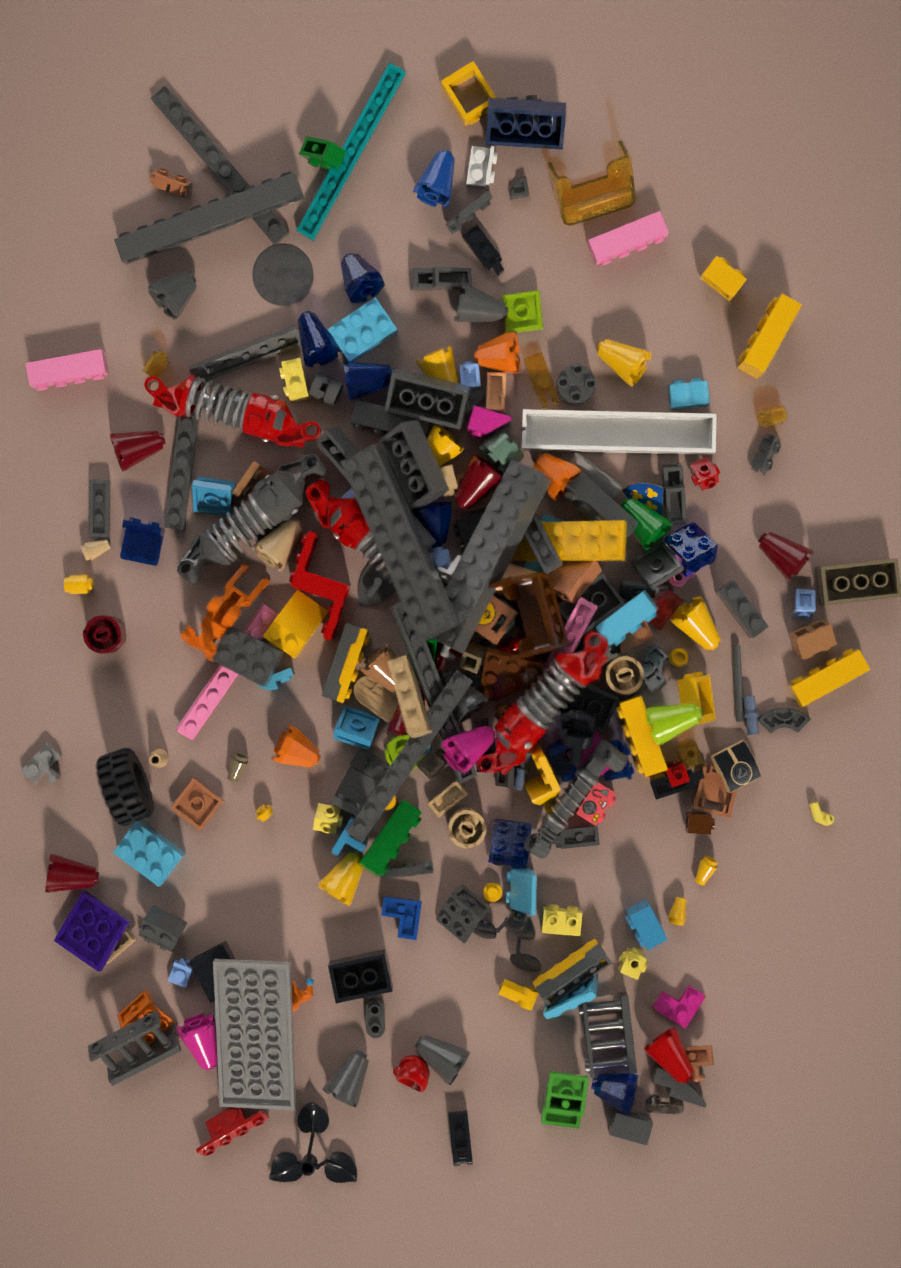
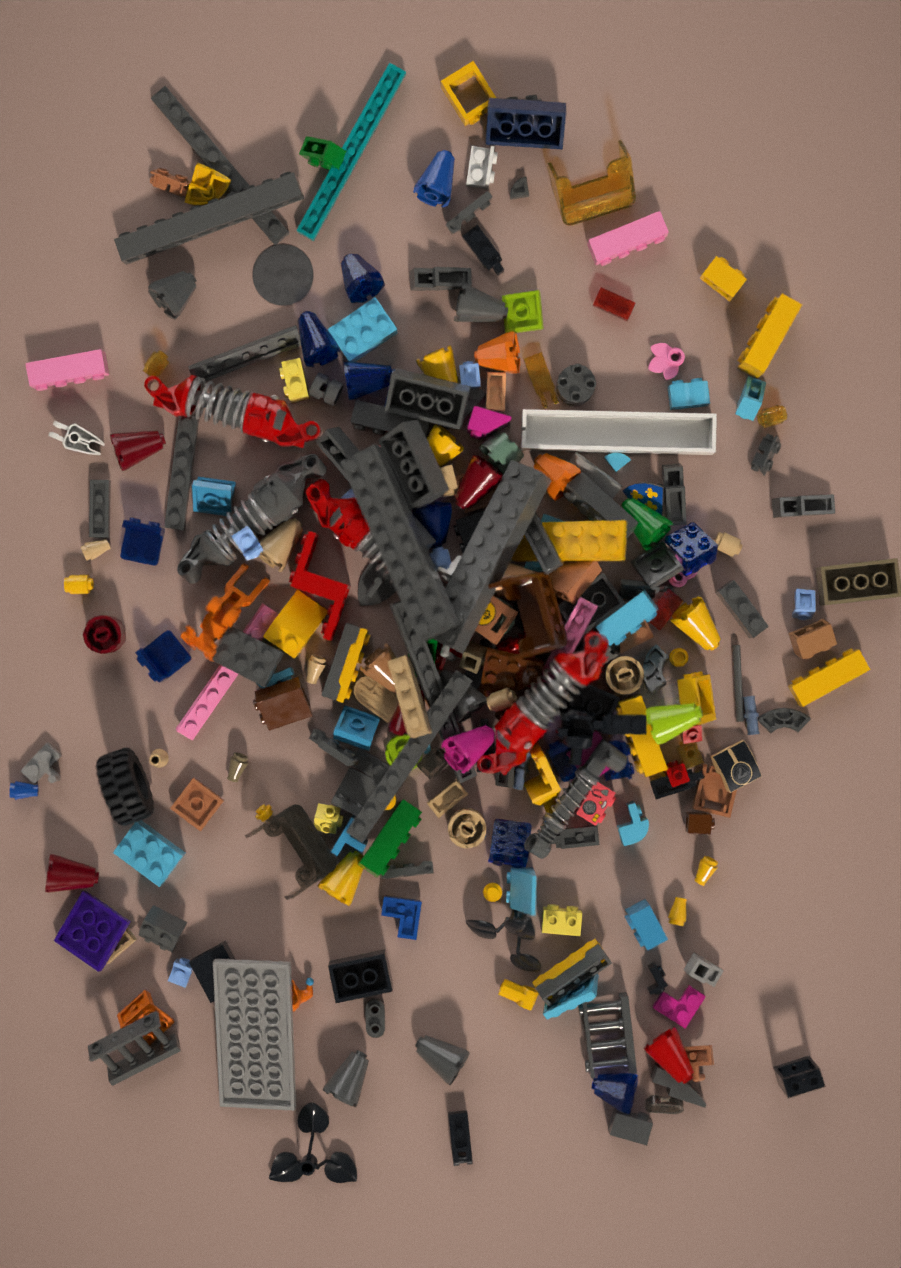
dark pink cone [177,1013,218,1070] -> none
red bracket [196,1107,269,1156] -> none
medium nougat bracket [232,461,271,501] -> none
orange cone [271,724,321,768] -> none
red piece [393,1055,430,1092] -> none
dark grey bracket [436,885,492,943] -> none
bright green bracket [541,1071,589,1129] -> none
yellow cone [596,339,652,387] -> none
light yellow brick [618,947,648,980] -> none
red brick [690,456,720,491] -> none
dark red cone [758,532,814,582] -> none
light yellow arm [809,801,834,826] -> none
none -> blue cone [10,781,39,800]
none -> white hinge [48,421,105,455]
none -> clear blue bracket [135,630,192,683]
none -> yellow brick [184,163,231,205]
none -> light blue bracket [232,526,263,561]
none -> clear smoke windscreen [245,804,337,900]
none -> reddish brown brick [253,677,313,731]
none -> tan cone [305,654,327,684]
none -> dark grey hinge [309,729,359,766]
none -> tan brick [486,688,517,712]
none -> clear red plate [592,287,636,321]
none -> black hinge [592,714,647,735]
none -> medium azure tile [604,453,631,472]
none -> medium azure brick [617,801,649,846]
none -> black bracket [647,962,668,995]
none -> bright pink plate [648,343,685,380]
none -> red bracket [680,724,702,744]
none -> light grey brick [683,953,724,987]
none -> tan brick [712,532,743,557]
none -> medium azure slope [735,375,766,421]
none -> dark grey slope [772,494,835,518]
none -> black window [773,1056,826,1098]

